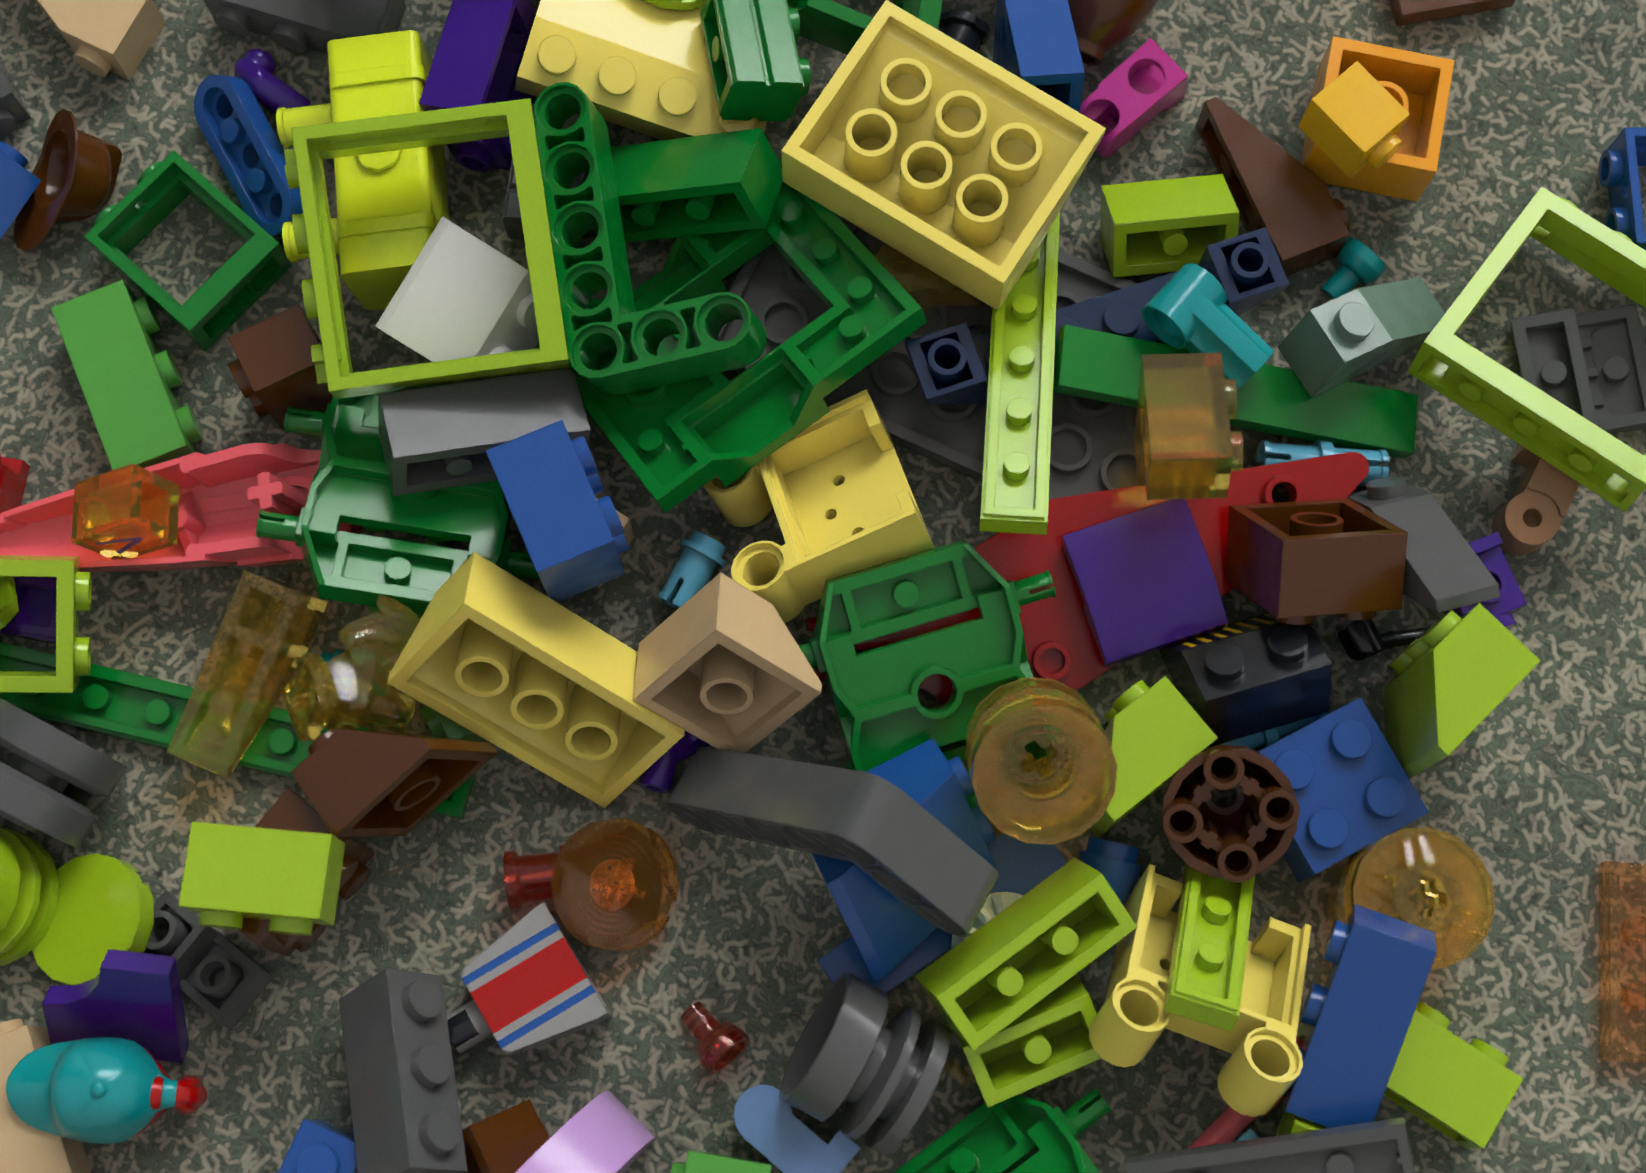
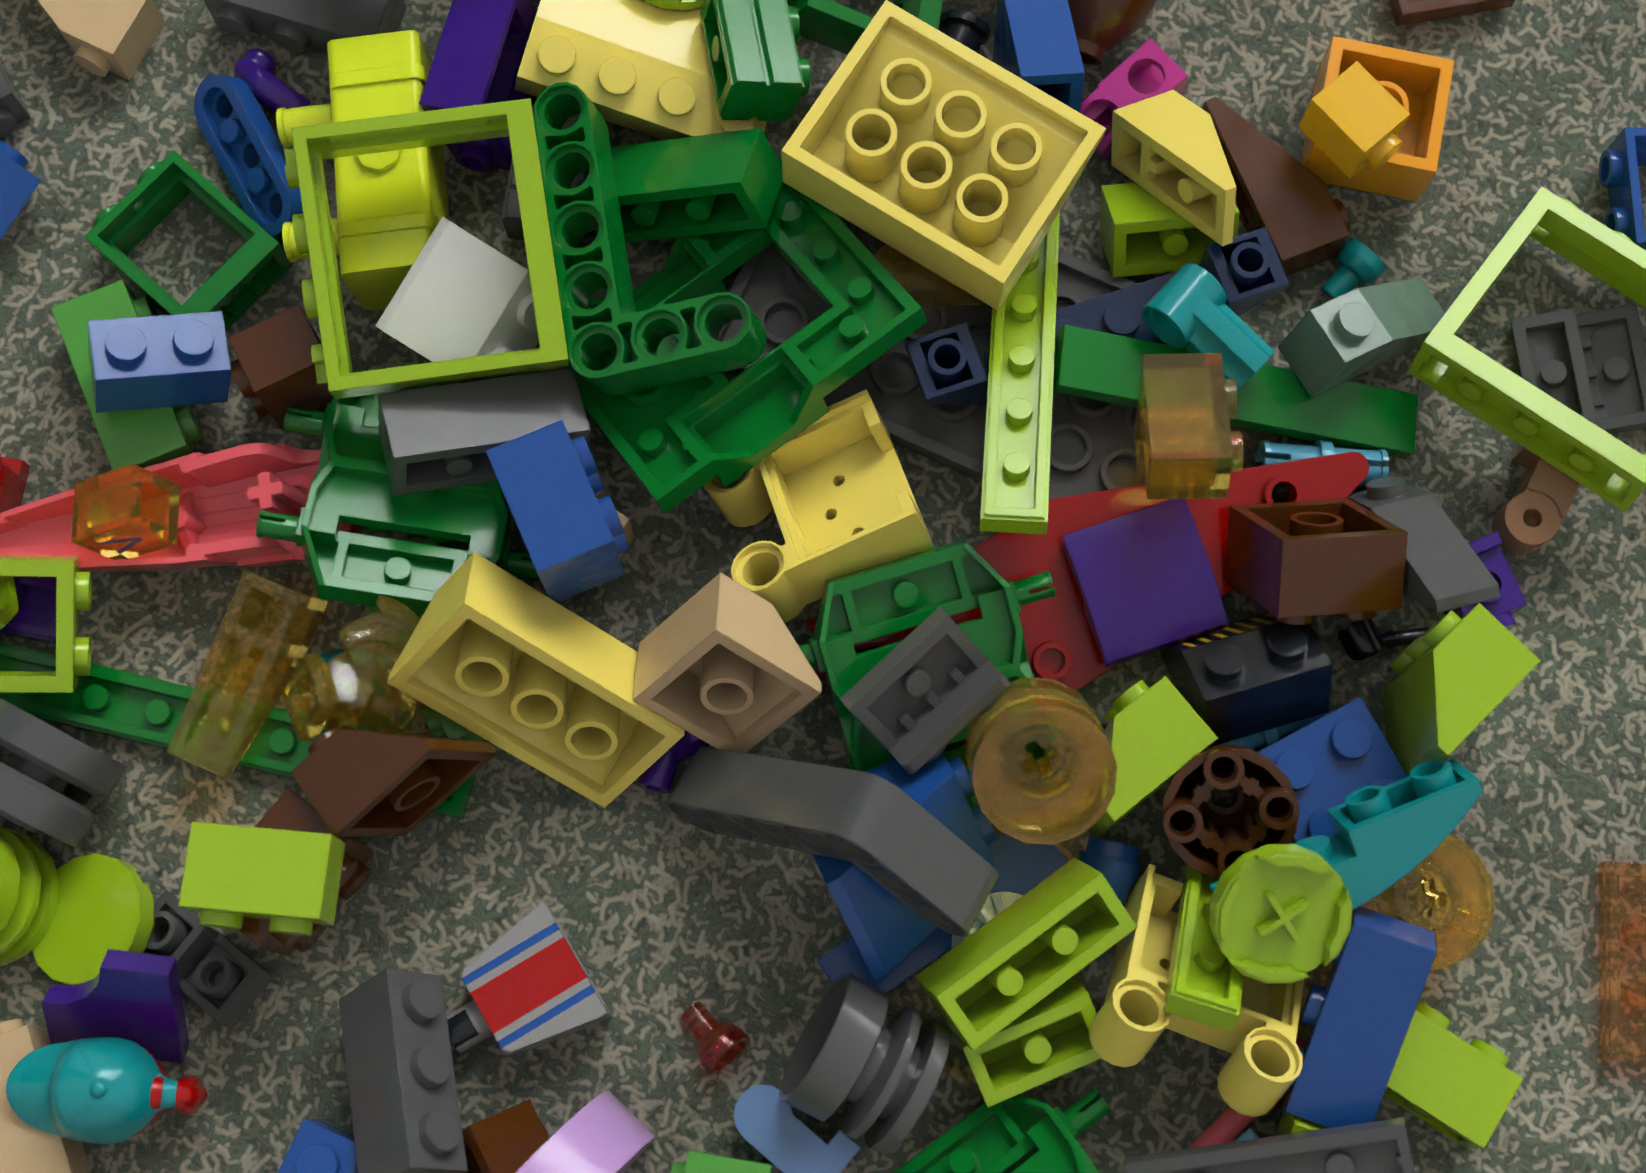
reddish brown piece [14,109,122,252] -> none
clear red bush [503,844,568,910] -> none
clear orange tile [551,818,679,952] -> none
medium azure pin [656,530,727,609] -> none
none -> brick [88,311,231,413]
none -> dark grey bracket [840,607,1010,775]
none -> light yellow slope [1111,90,1236,246]
none -> teal slope [1209,758,1483,910]
none -> lime tile [1209,844,1353,984]

